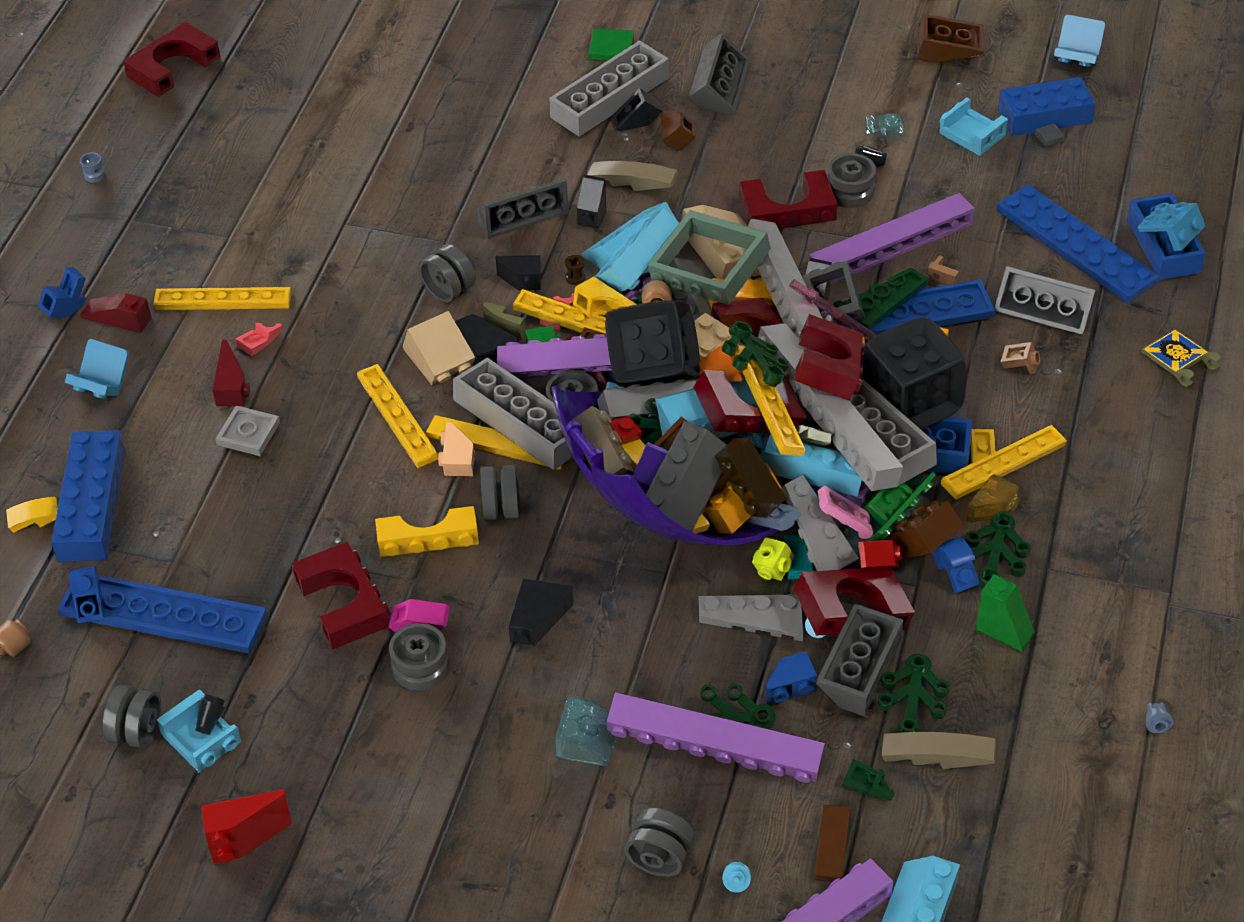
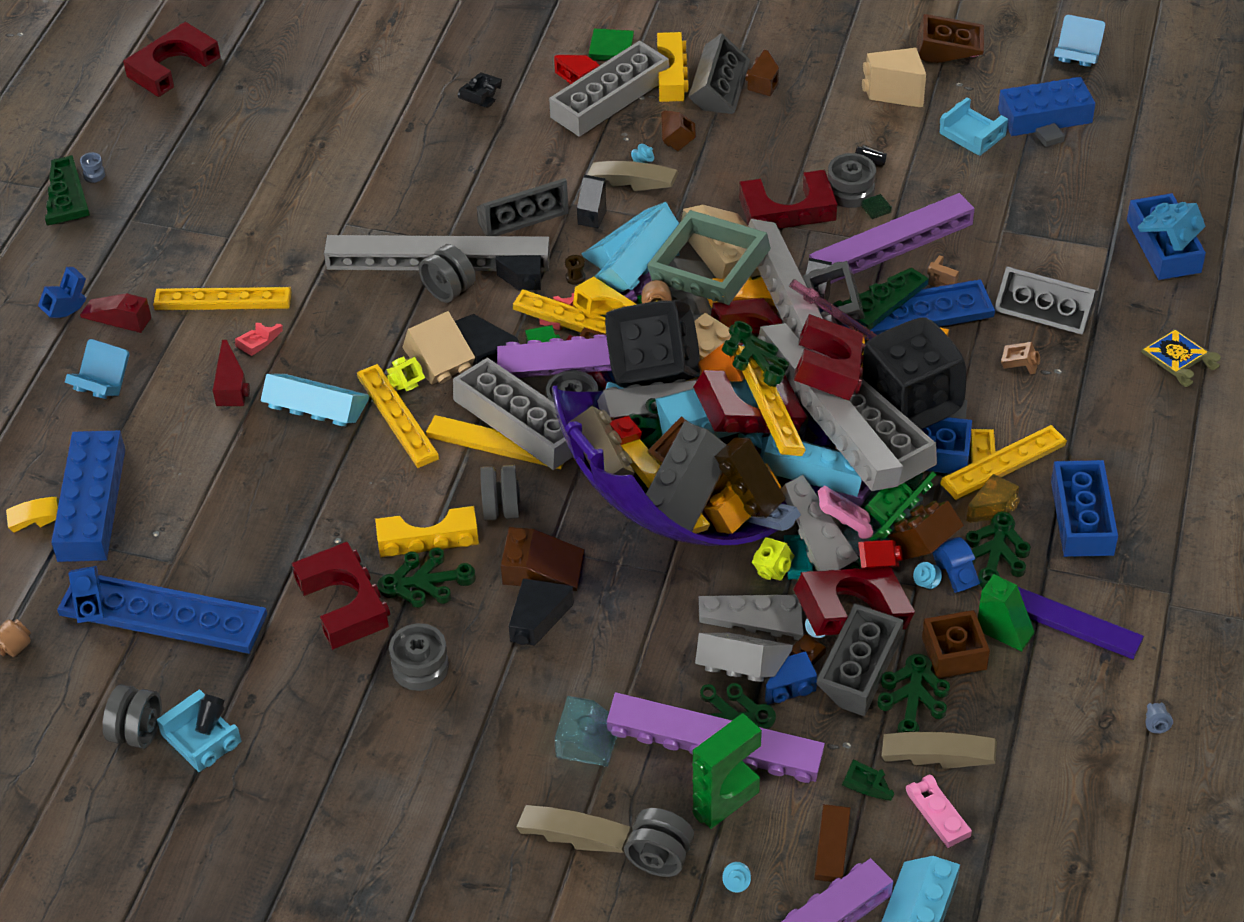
red slope [201,789,292,863] -> none
light grey plate [215,406,280,456] -> none
dark pink slope [388,599,450,632] -> none
light nougat slope [439,422,475,476] -> none
olive slope [483,302,525,341] -> none
black slope [611,88,663,131] -> none
dark purple slope [633,442,668,494] -> none
slope [796,425,832,446] -> none
clear light blue plate [864,113,904,135] -> none
blue plate [996,185,1159,303] -> none
none -> dark green wing [45,155,90,226]
none -> medium azure slope [261,374,370,427]
none -> light grey brick [324,235,550,271]
none -> dark green plant [377,548,476,608]
none -> neon yellow brick [386,356,425,392]
none -> black cylinder [458,72,502,108]
none -> reddish brown slope [501,527,584,591]
none -> dark tan slope [516,805,633,853]
none -> red slope [554,55,600,84]
none -> medium azure wheel [631,144,654,163]
none -> yellow arch [657,32,688,102]
none -> green arch [692,713,762,829]
none -> light grey slope [695,632,793,681]
none -> reddish brown slope [745,50,779,96]
none -> reddish brown plate [789,634,826,665]
none -> clear green tile [861,194,892,219]
none -> tan slope [862,48,926,107]
none -> bright pink plate [906,774,972,848]
none -> medium azure wheel [913,562,942,589]
none -> reddish brown brick [922,610,990,678]
none -> dark purple tile [1018,587,1144,660]
none -> blue brick [1051,460,1118,557]

